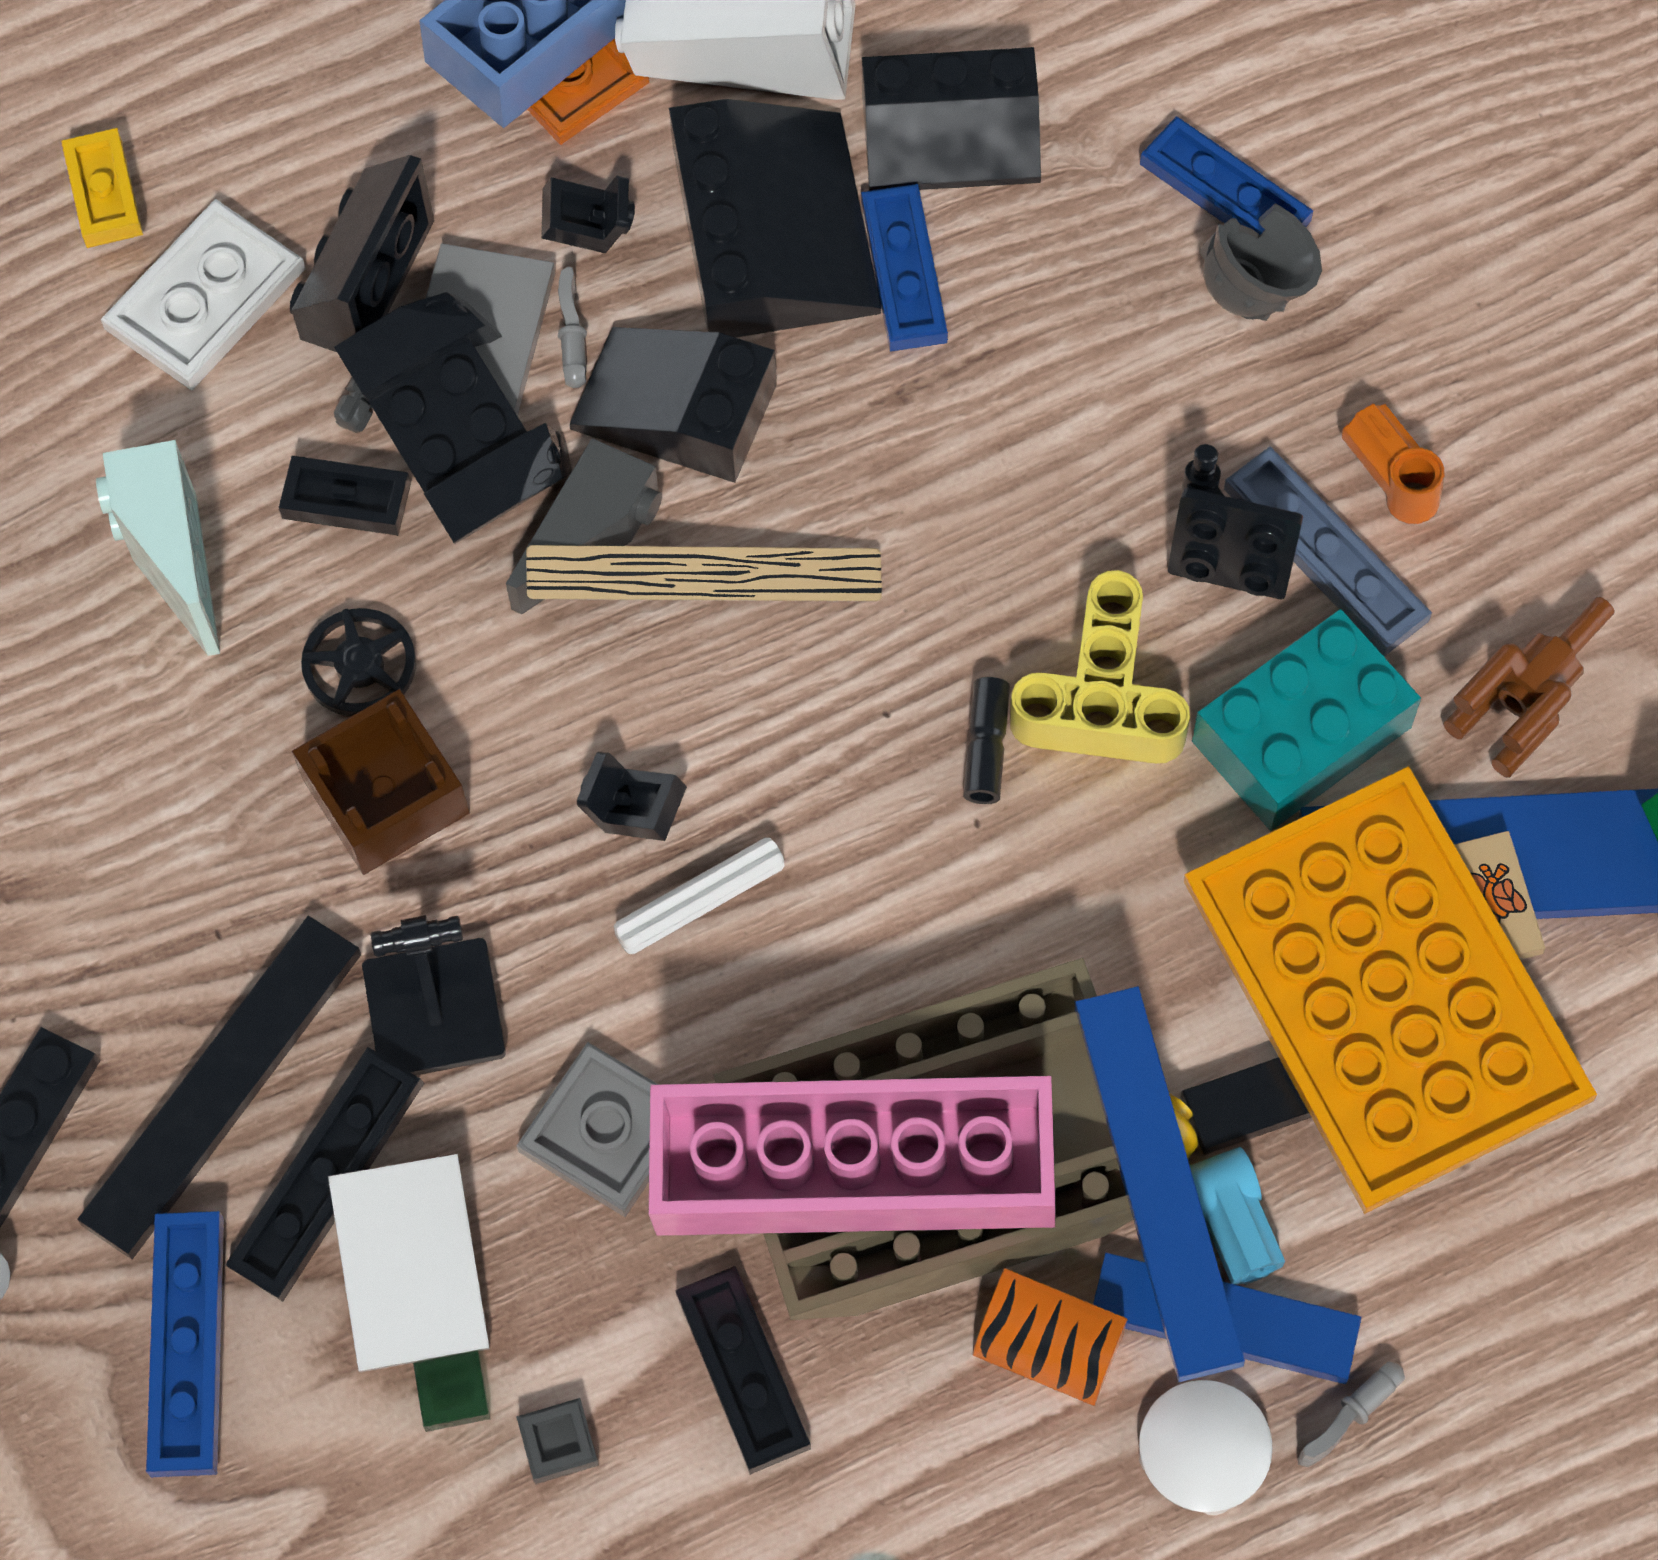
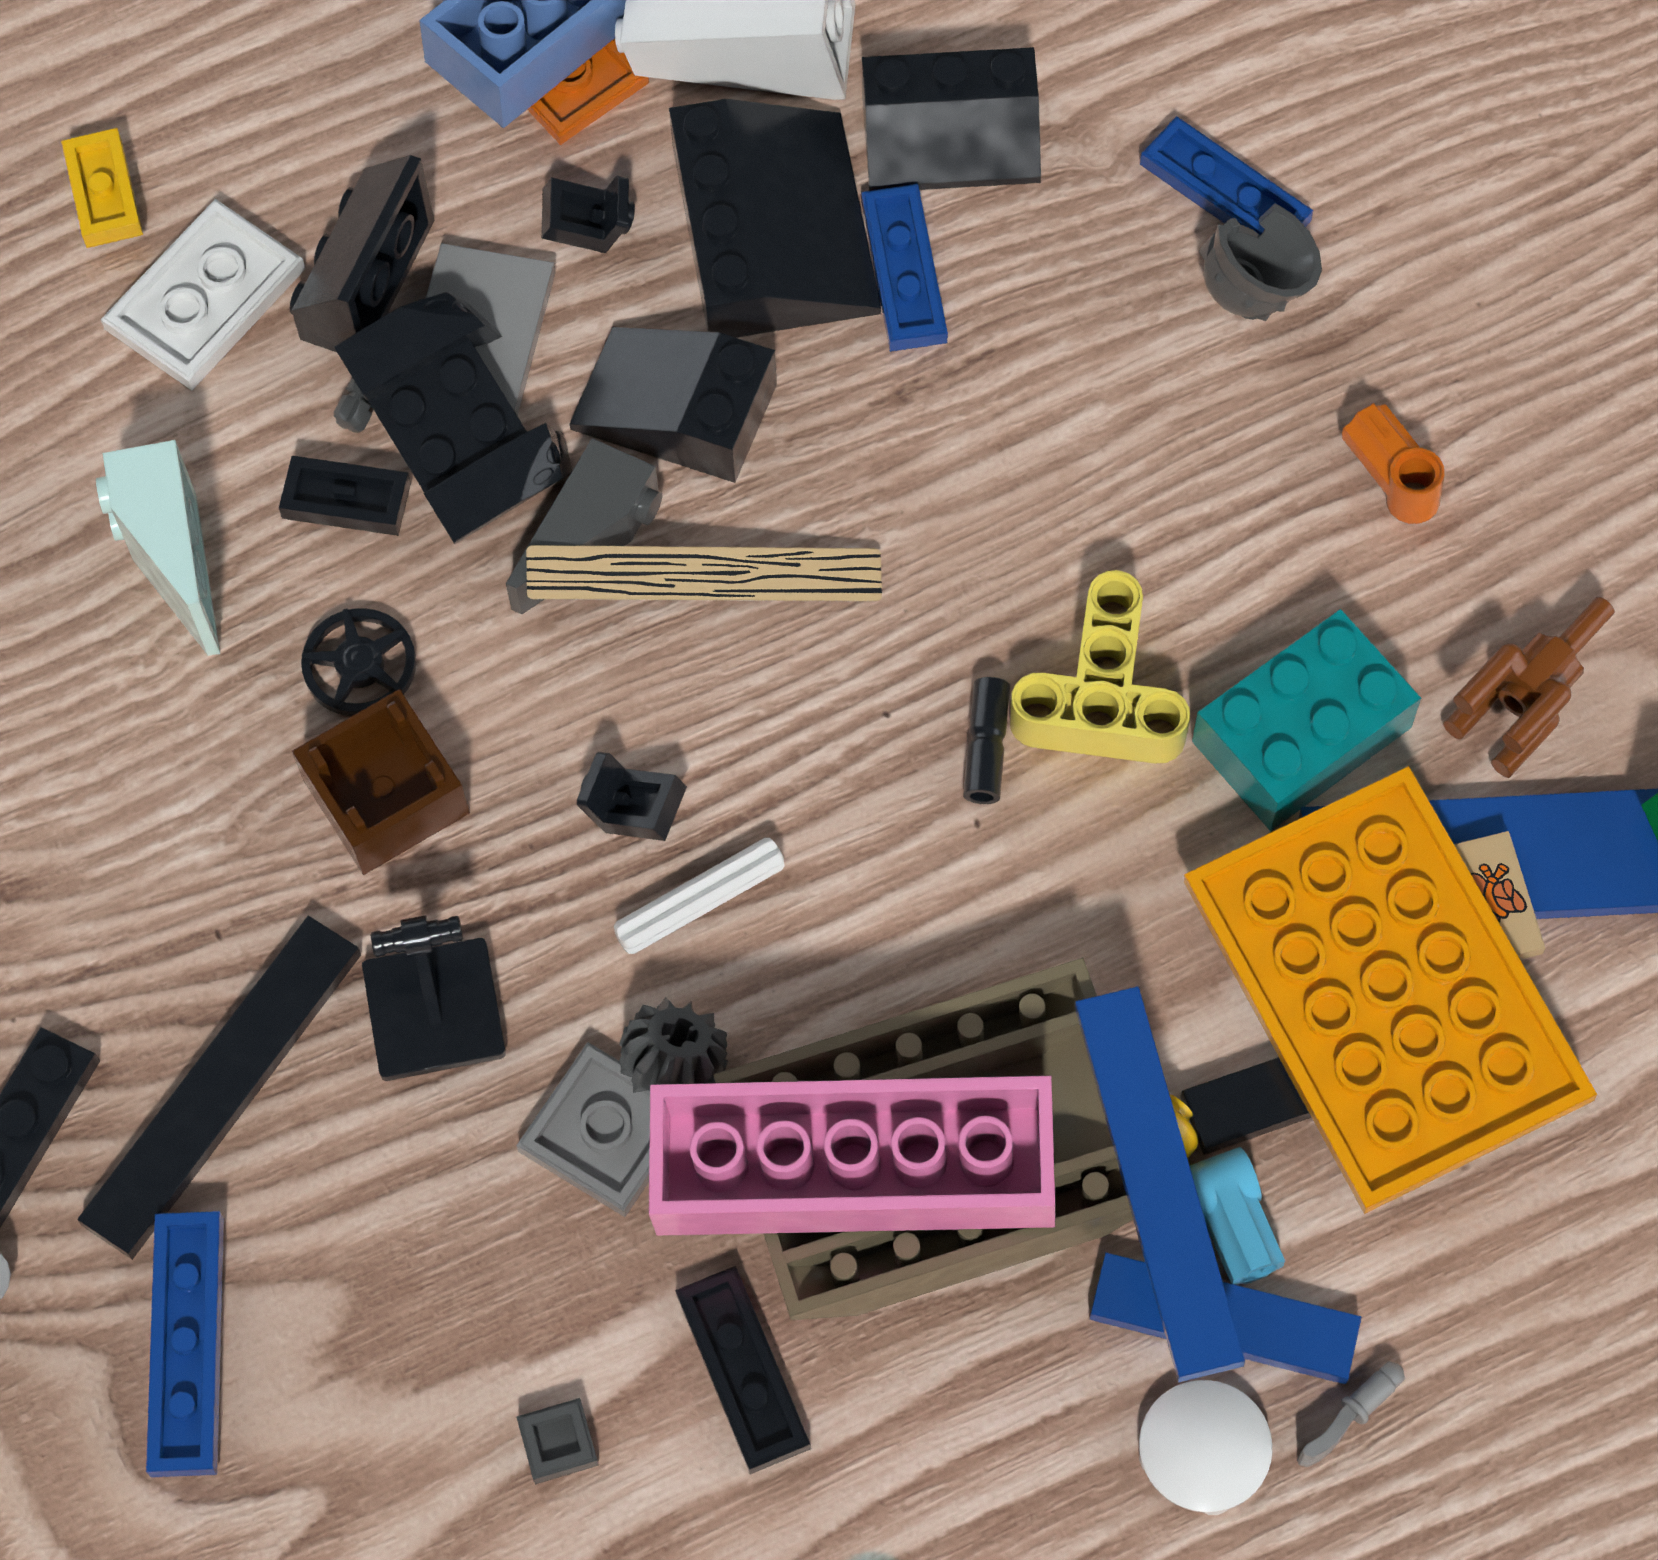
black tile [225,1047,425,1302] -> none
white tile [328,1154,490,1372] -> none
clear green tile [413,1350,491,1432] -> none
light grey piece [558,266,587,389] -> none
orange brick [973,1268,1127,1406] -> none
black plate [1167,444,1303,600] -> none
sand blue tile [1224,446,1432,656] -> none
none -> dark grey gear [619,997,728,1093]

